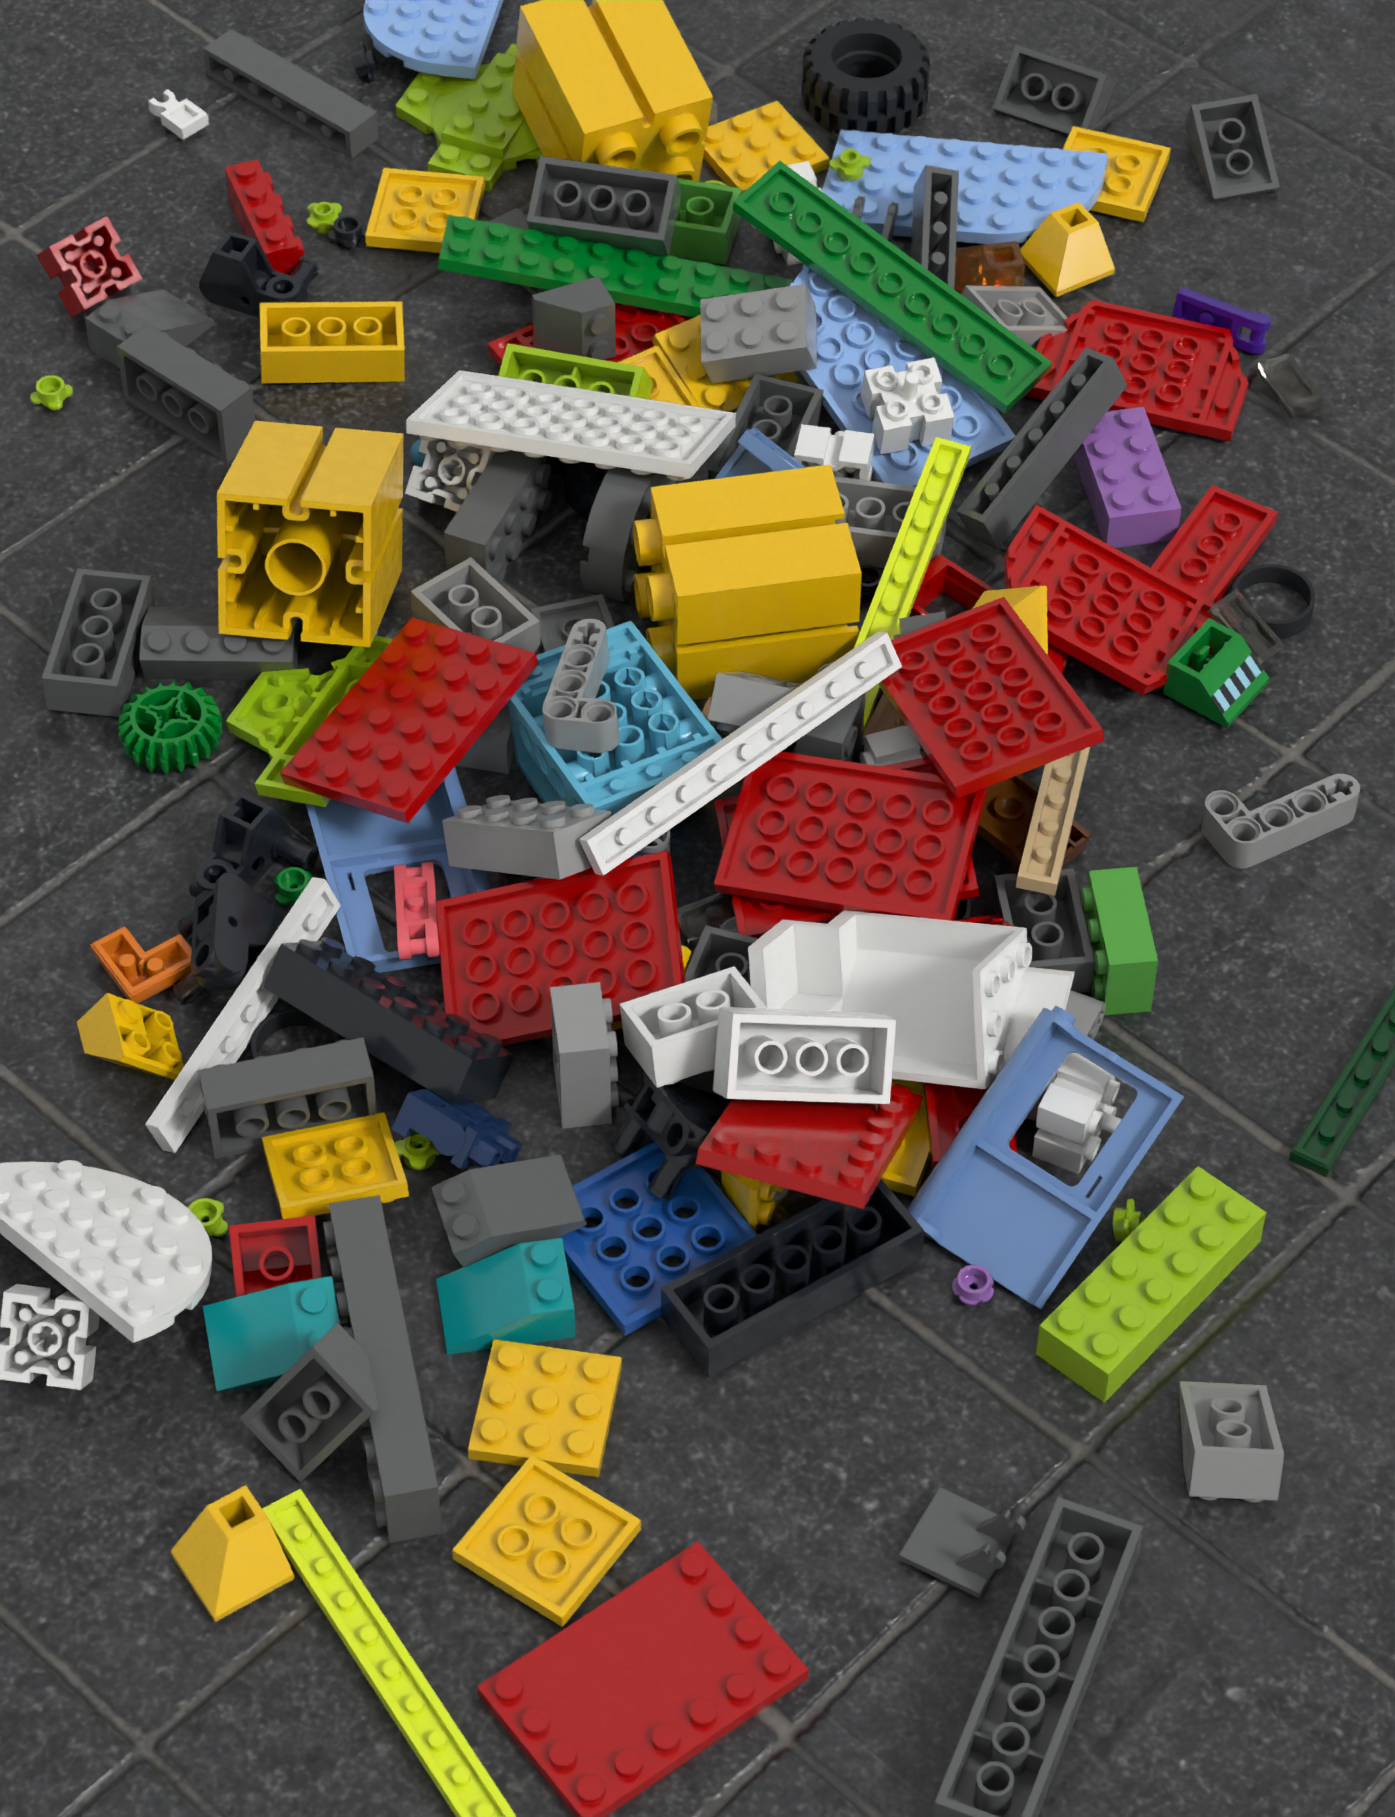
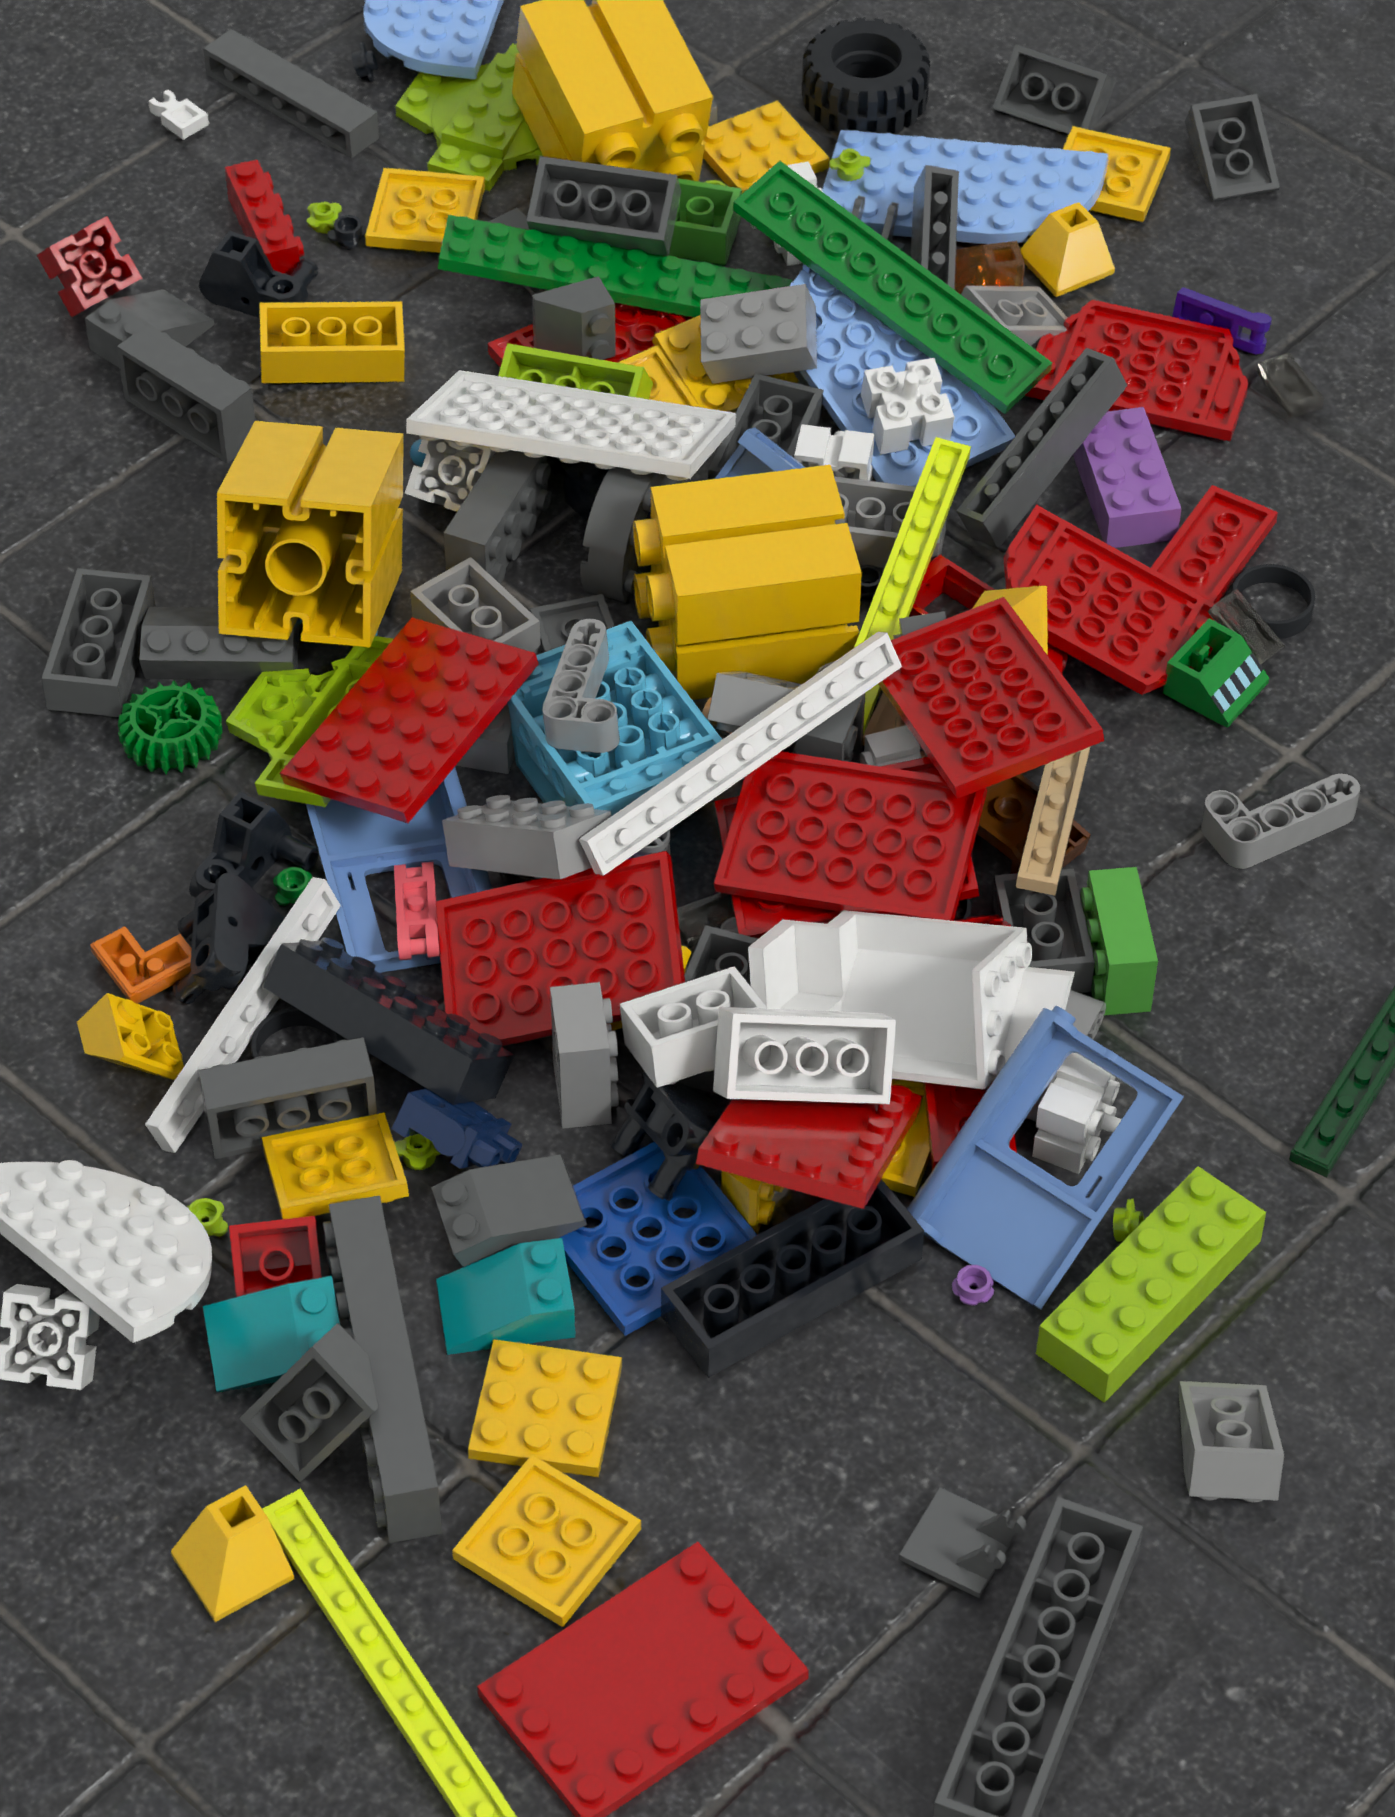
lime plate [30,375,73,410] -> none

